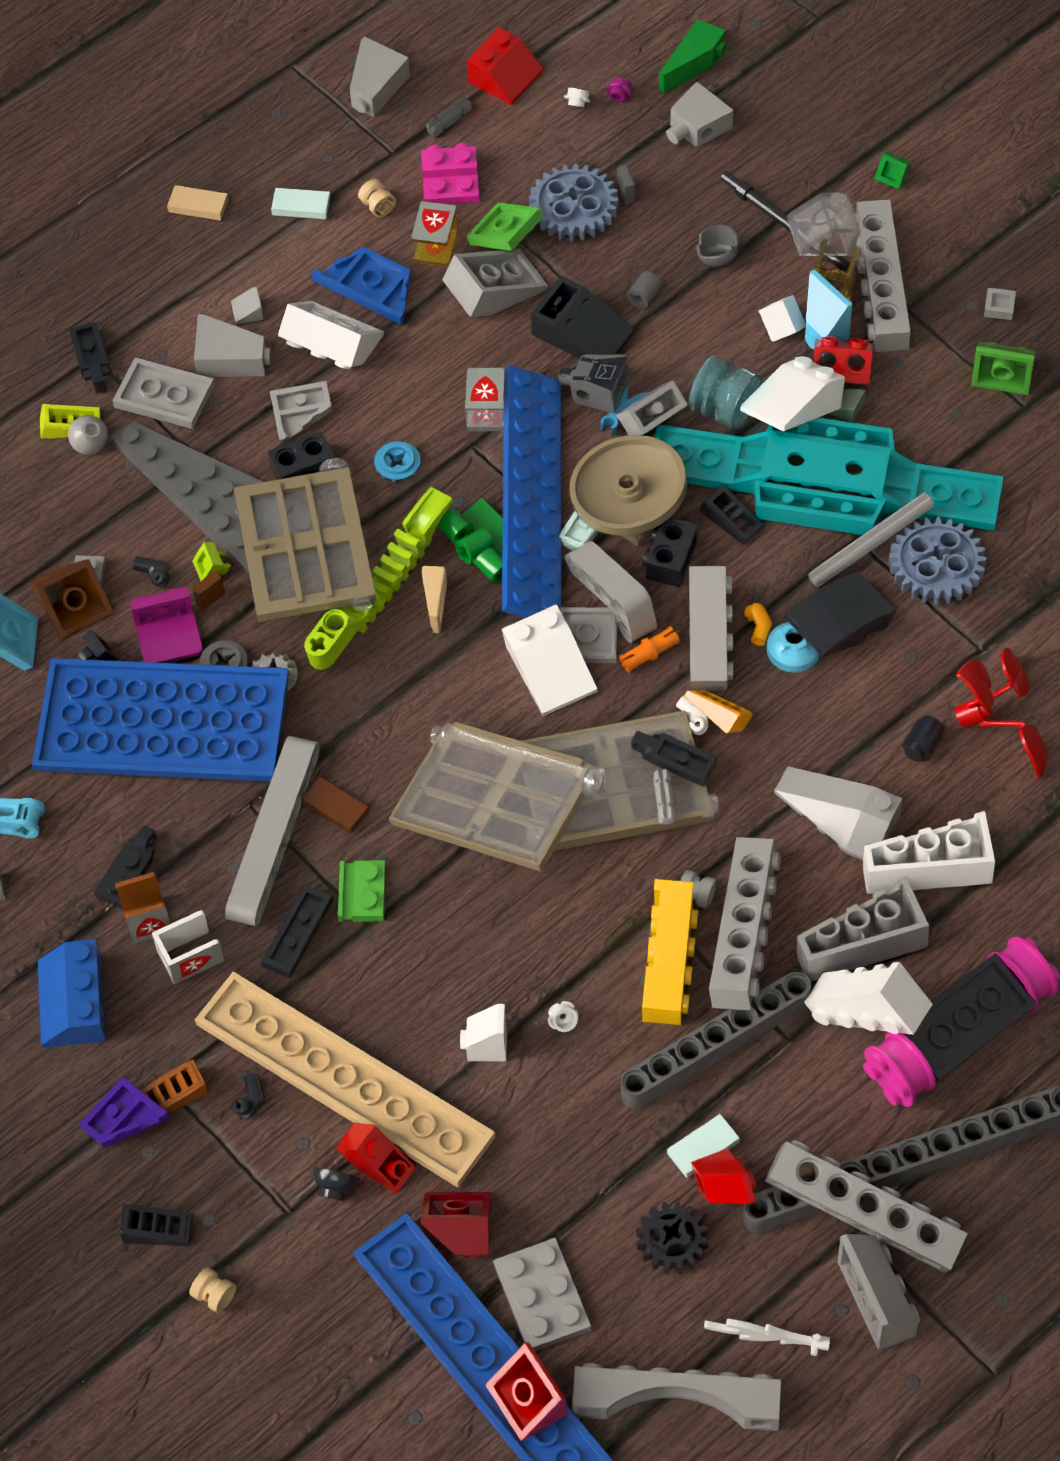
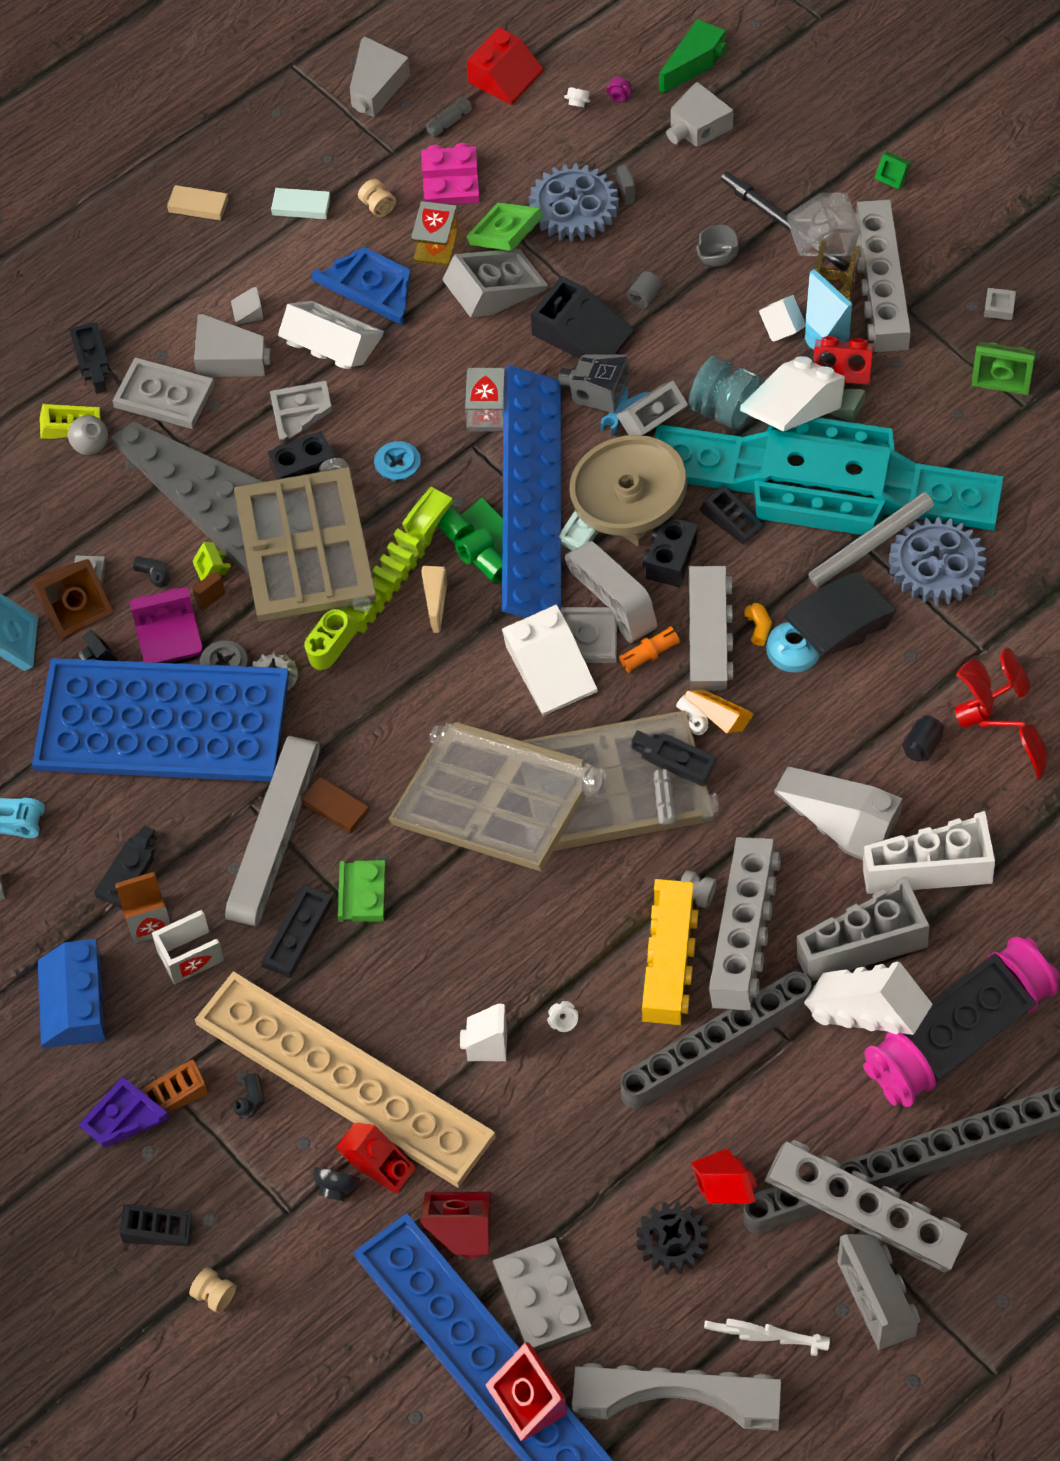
light aqua tile [667,1114,740,1178] -> none

